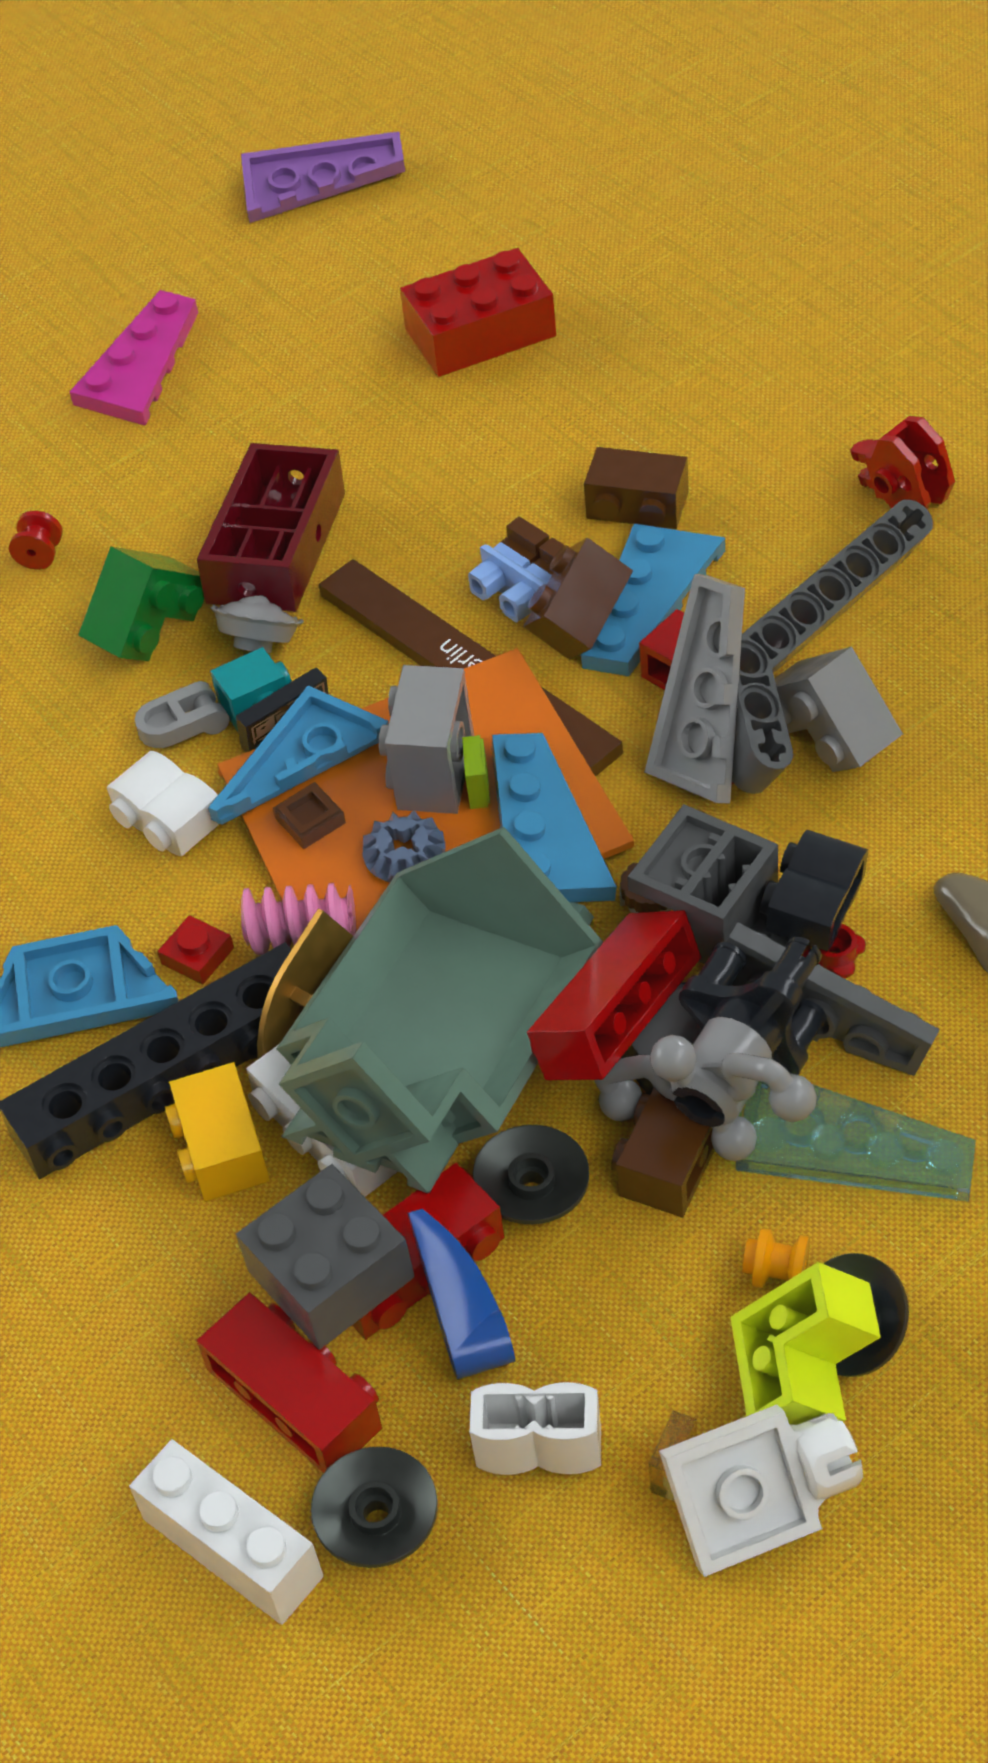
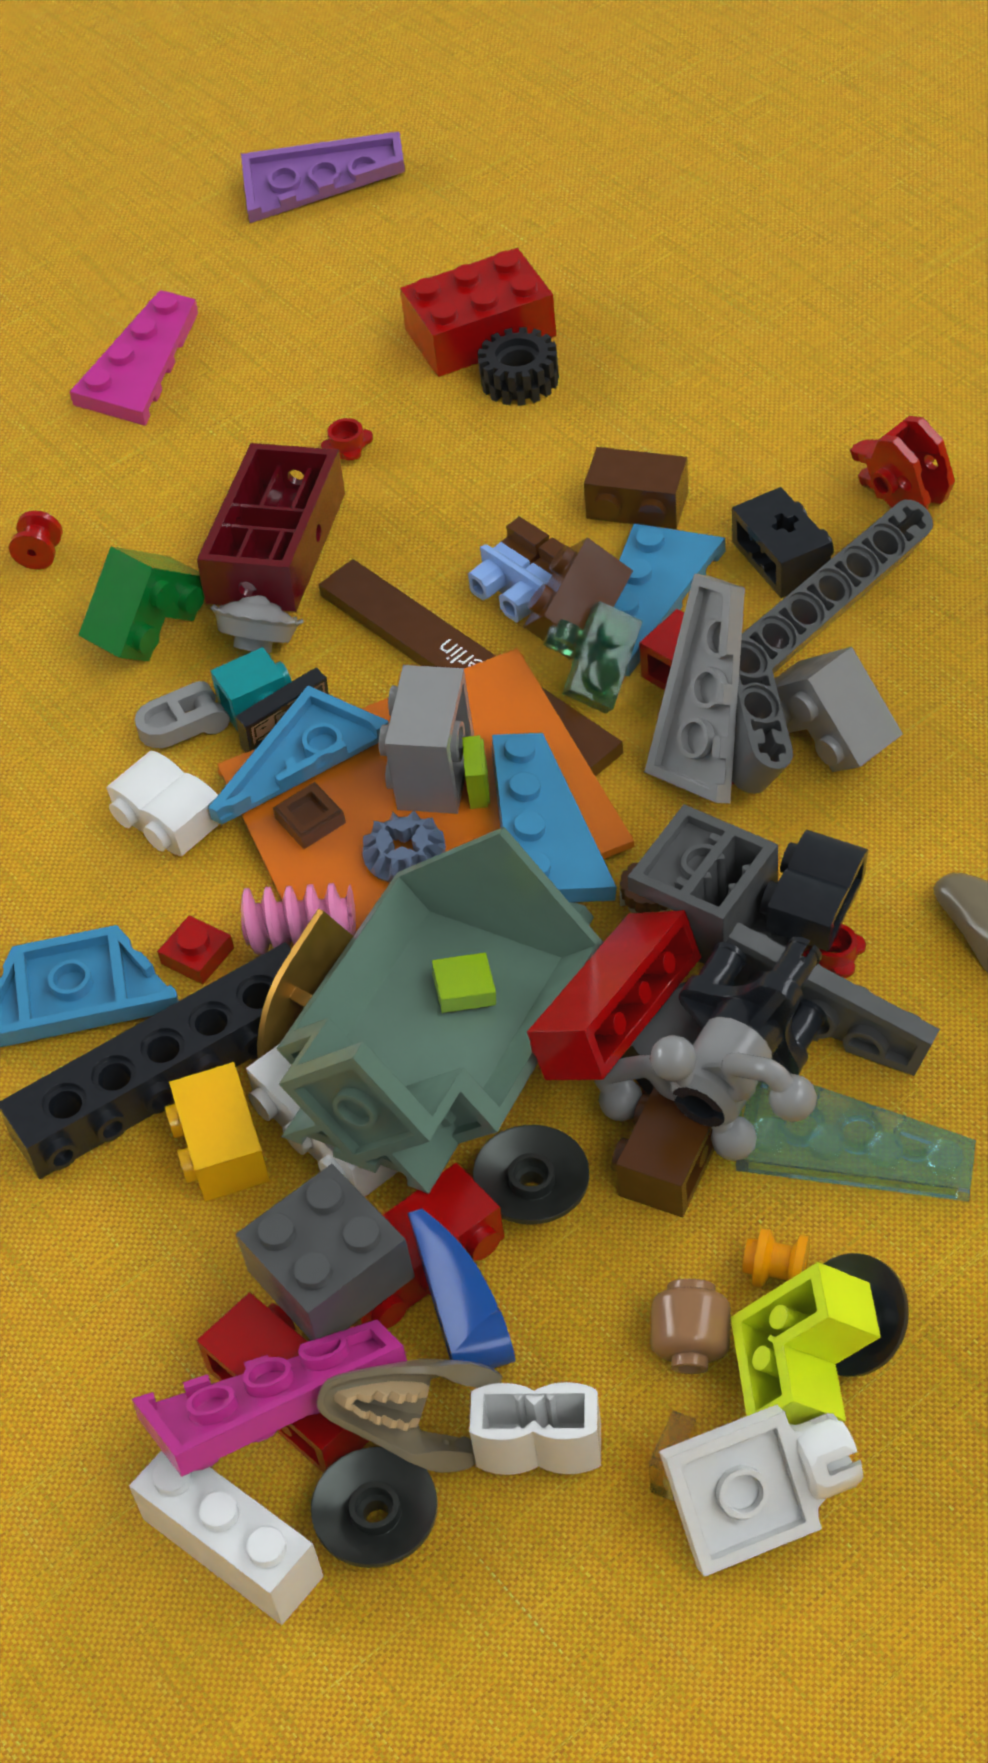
none -> dark pink wing [132,1320,407,1477]
none -> dark tan animal [317,1358,503,1473]
none -> red plate [321,418,373,461]
none -> lime tile [432,952,496,1013]
none -> black tyre [478,327,559,406]
none -> clear green plate [543,601,643,714]
none -> medium nougat head [650,1279,731,1374]
none -> black brick [732,487,834,598]

